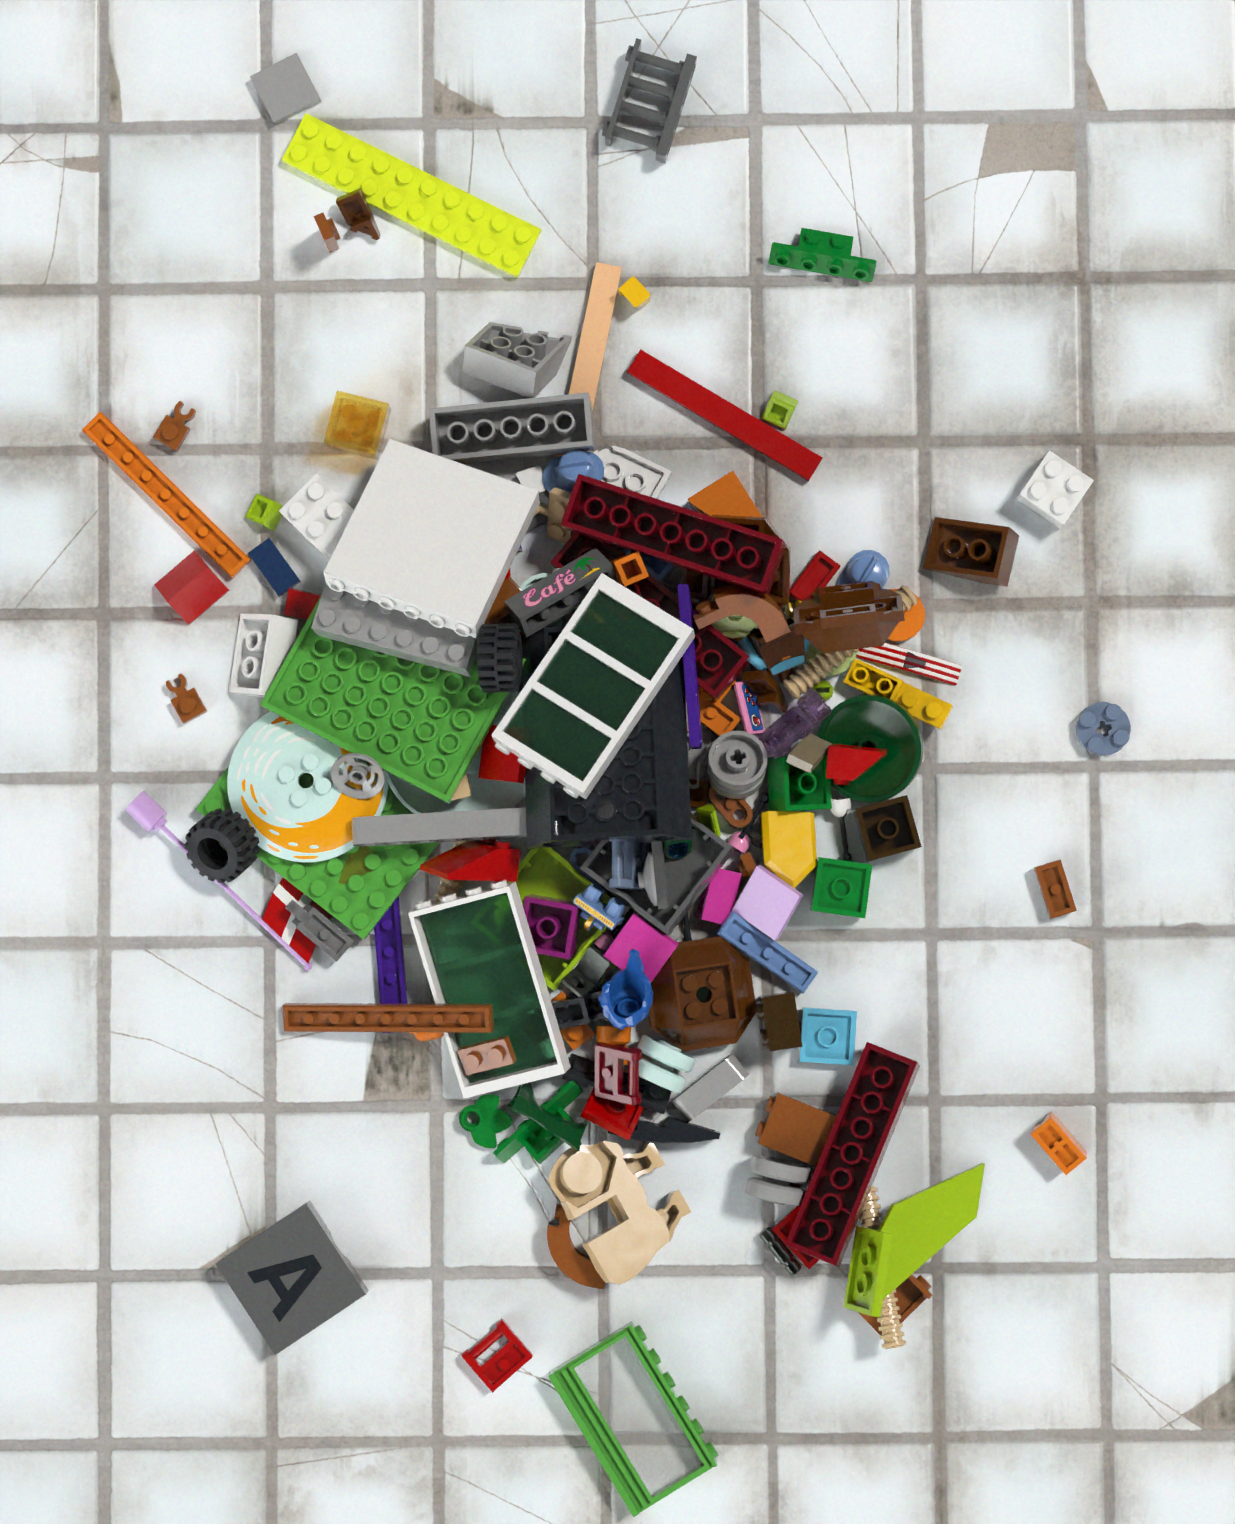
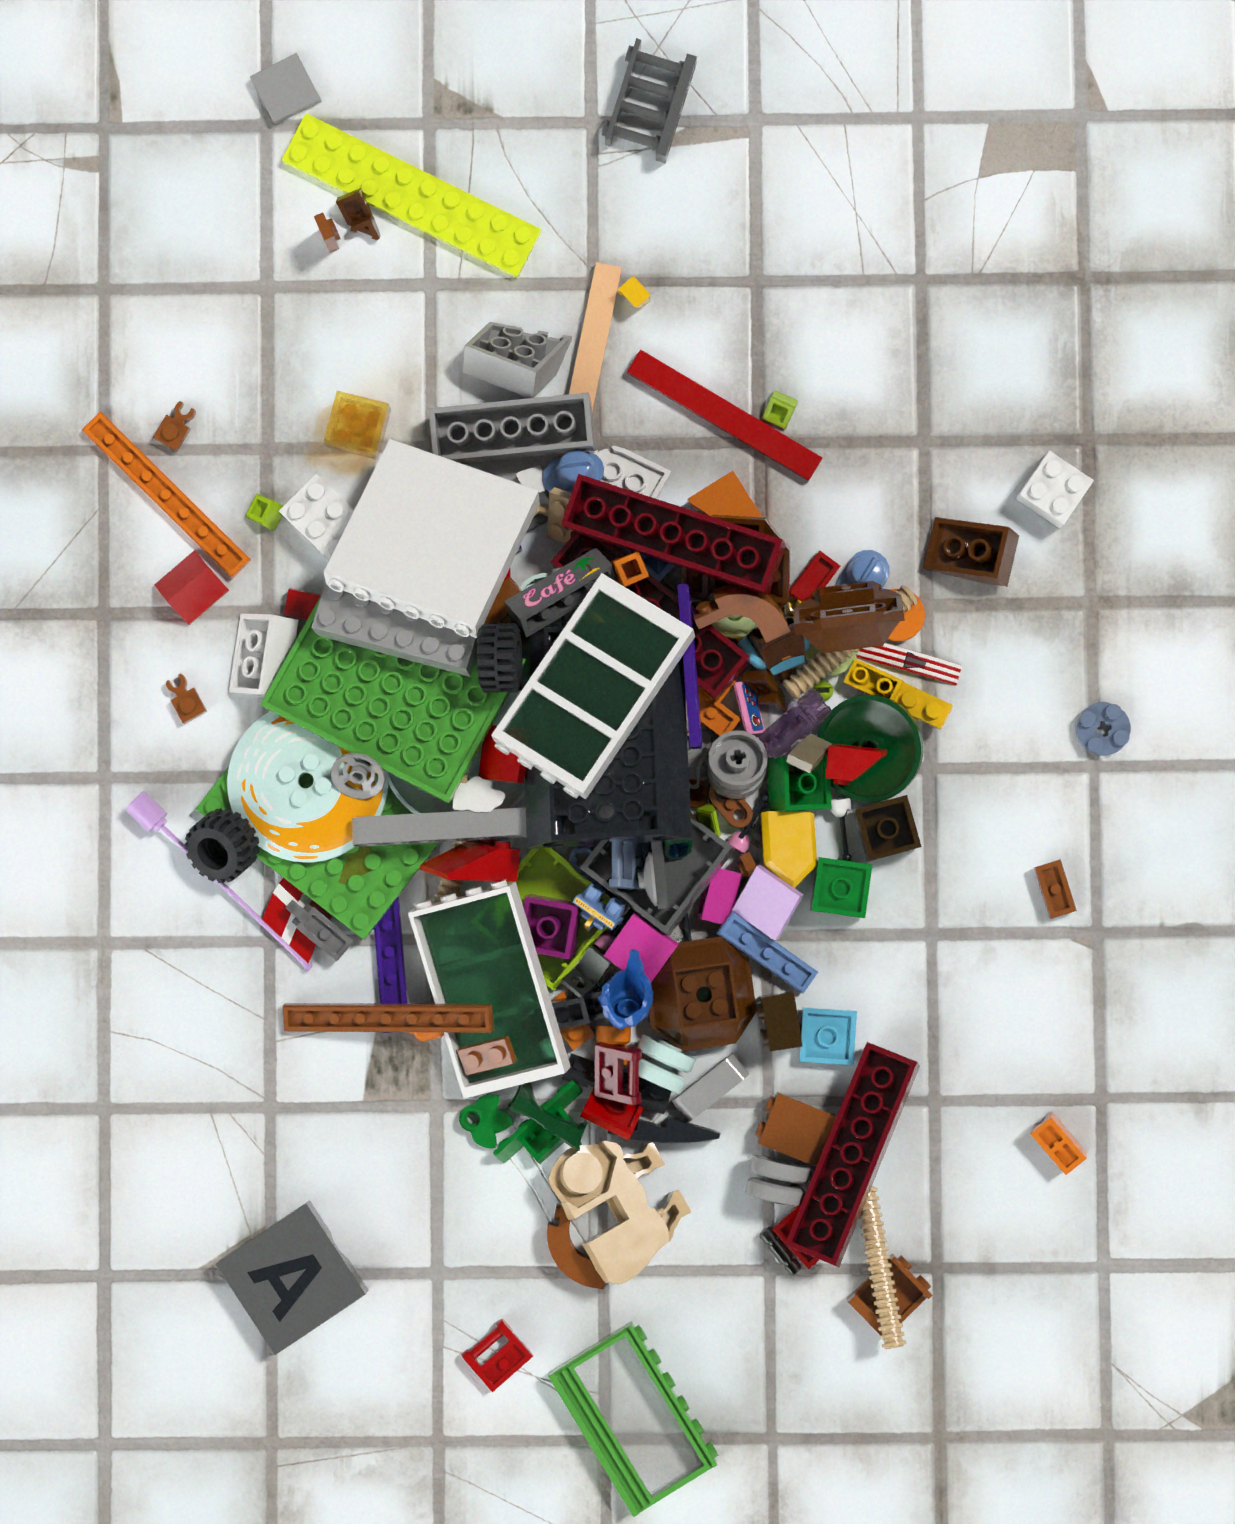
dark blue tile [248,538,301,597] -> none
green bracket [768,228,877,282] -> none
lime piece [843,1163,985,1317] -> none
none -> white sticker [452,776,505,812]

